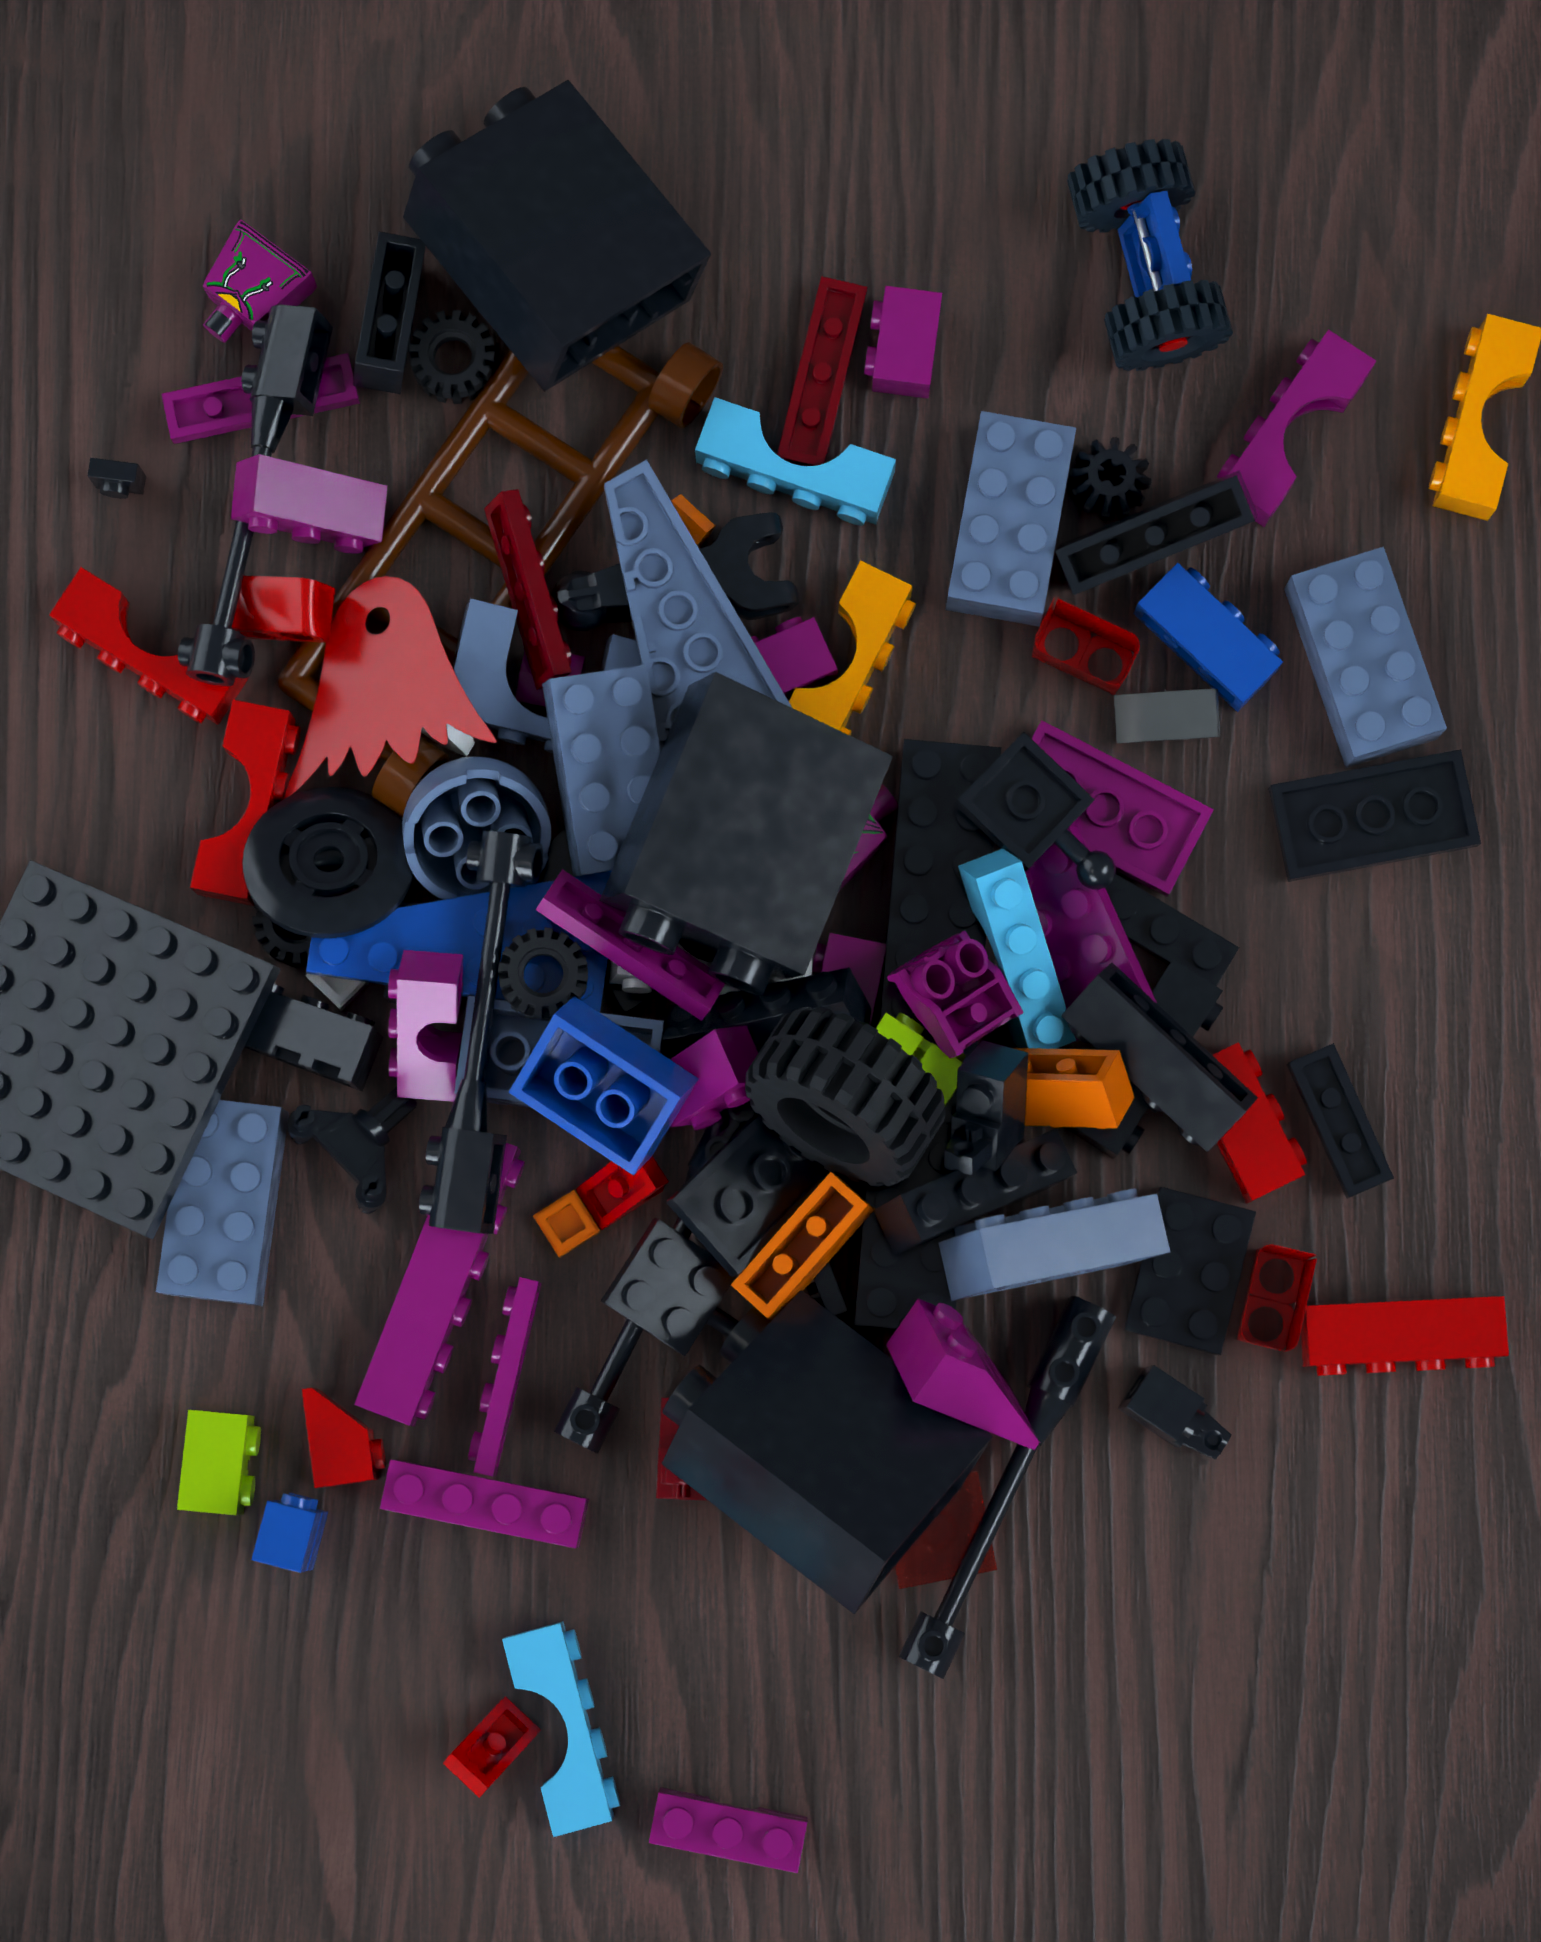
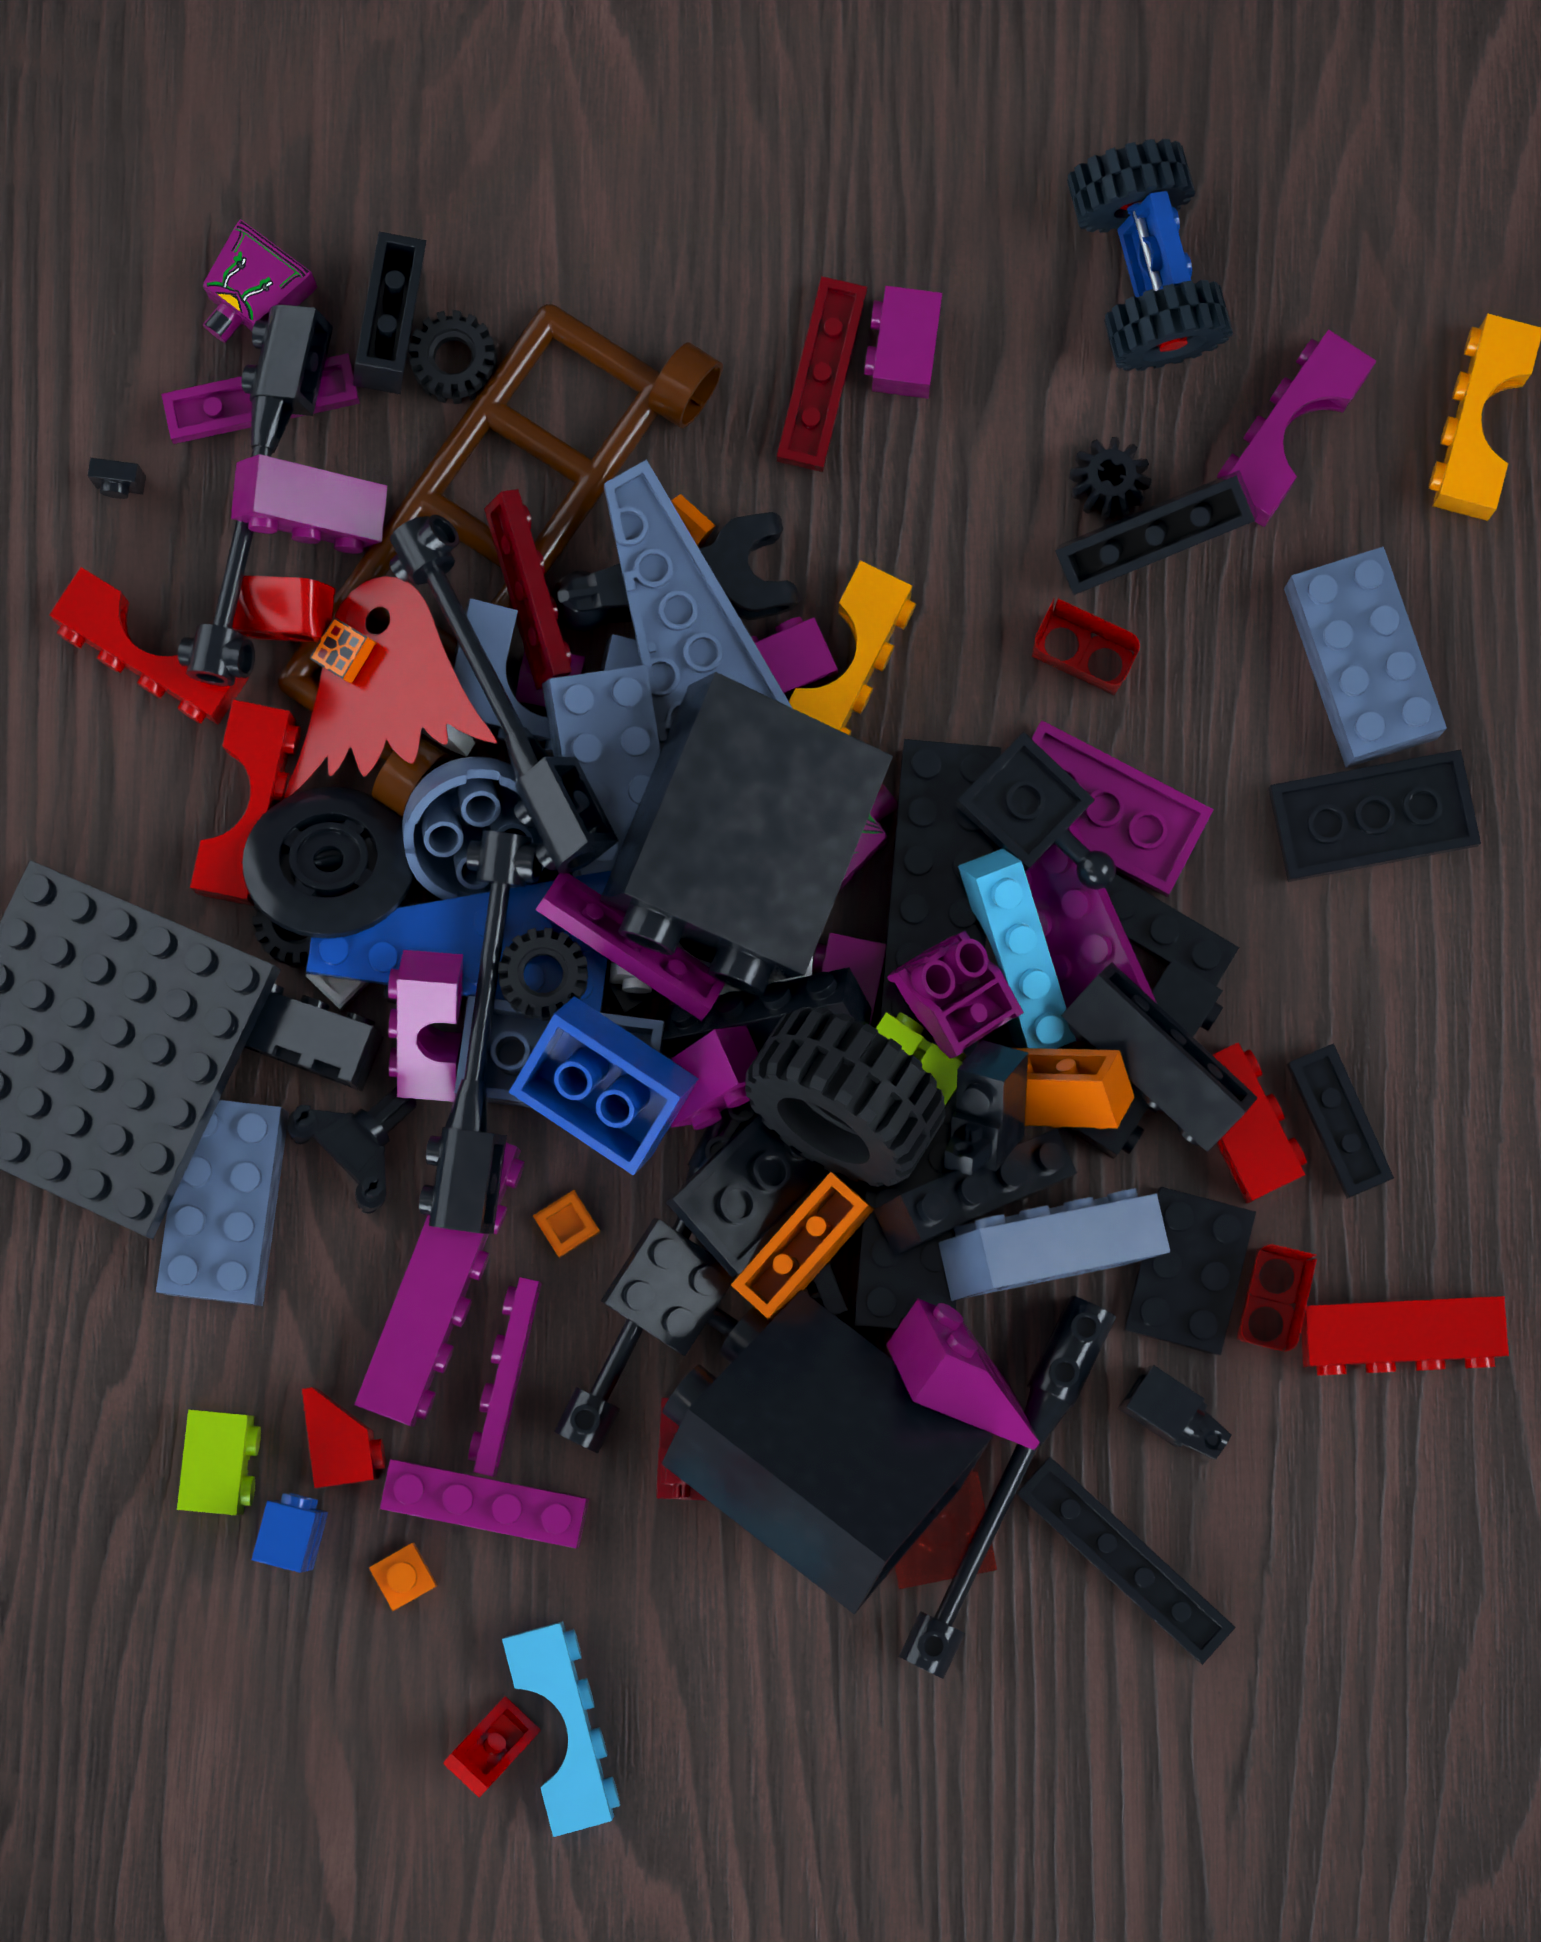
black brick [403,80,711,392] -> none
red slope [575,1156,669,1230] -> none
magenta arch [649,1787,808,1873] -> none
medium azure arch [695,397,896,526] -> none
sand blue brick [945,411,1076,627] -> none
dark grey slope [1114,689,1221,744] -> none
blue brick [1133,563,1283,712] -> none
none -> tile [309,617,376,684]
none -> orange plate [369,1542,438,1611]
none -> black bar [389,515,619,874]
none -> black plate [1016,1457,1236,1665]

